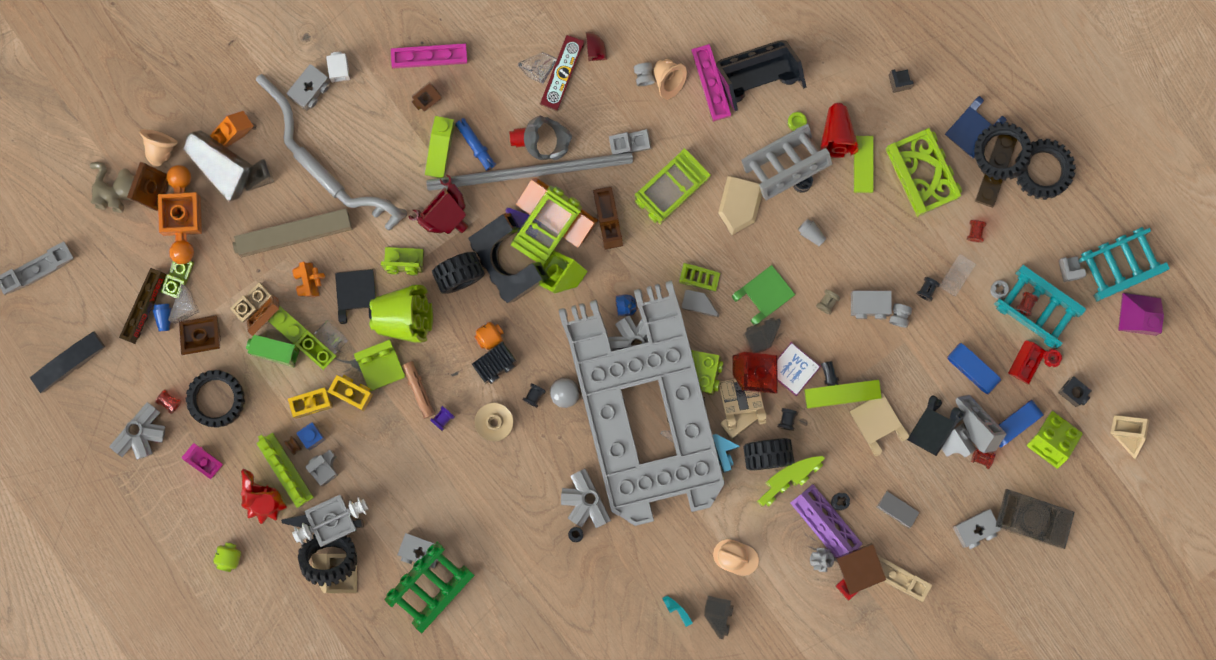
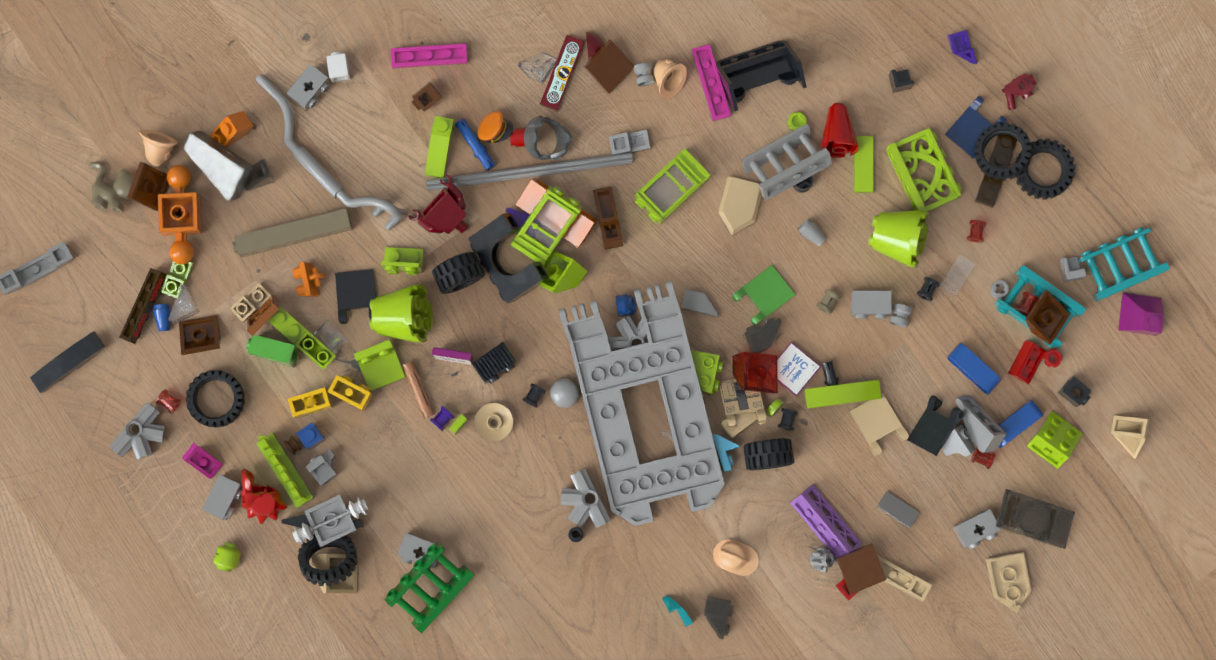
orange head [474,322,504,350] -> none
lime slope [679,263,720,292] -> none
lime slope [757,456,825,507] -> none
black bush [831,493,850,511] -> none
none -> light grey brick [202,474,242,520]
none -> magenta tile [432,347,474,365]
none -> lime tile [449,414,468,435]
none -> orange piece [478,111,513,144]
none -> reddish brown tile [583,40,634,94]
none -> lime tile [766,399,784,417]
none -> lime cone [868,210,929,268]
none -> dark purple slope [947,30,977,64]
none -> tan tile [986,552,1032,613]
none -> dark red piece [1002,73,1037,110]
none -> reddish brown slope [1025,290,1070,344]

